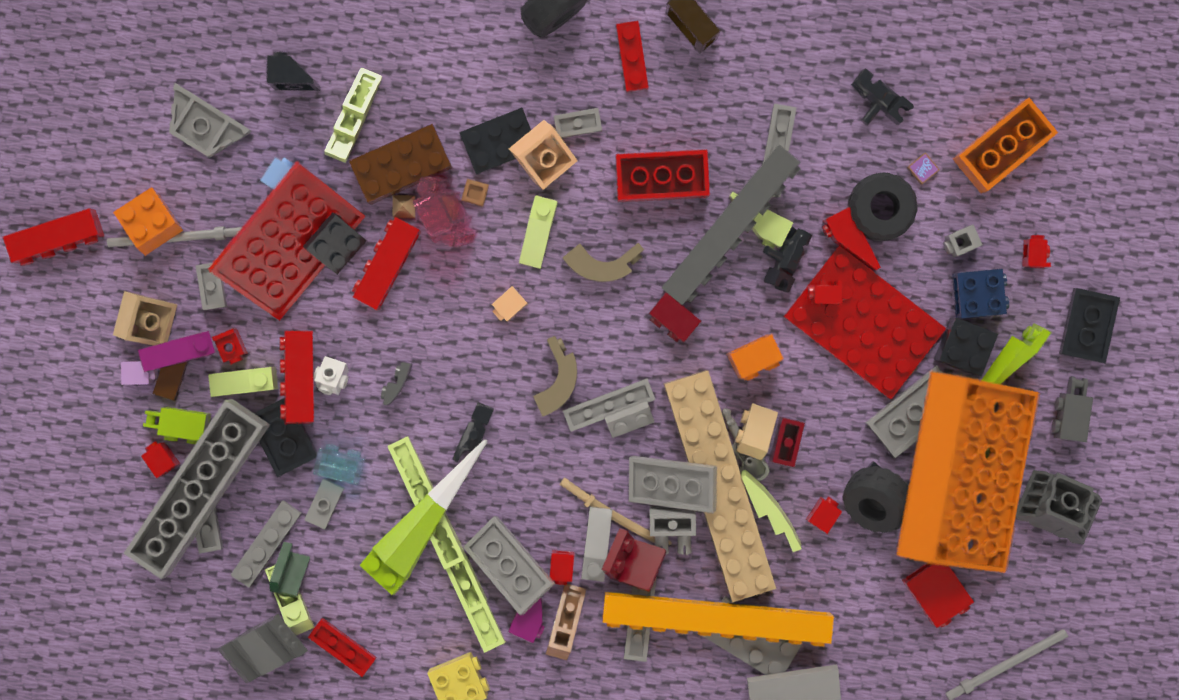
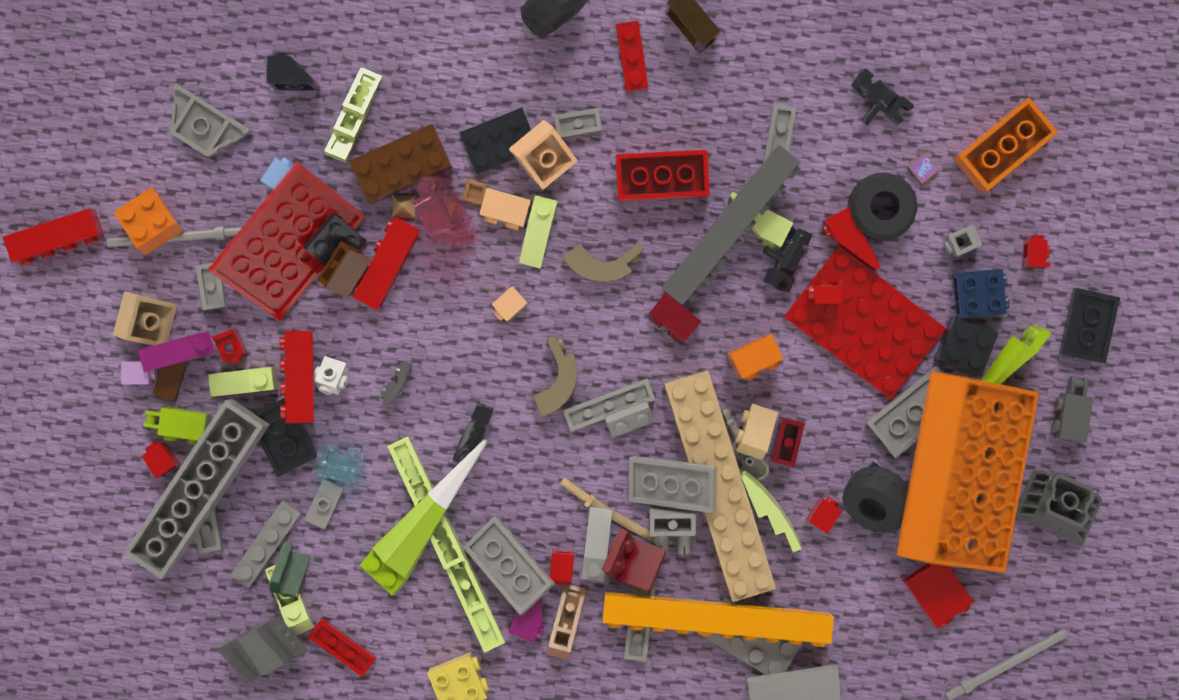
none -> reddish brown brick [317,241,371,298]
none -> light nougat brick [479,188,531,231]

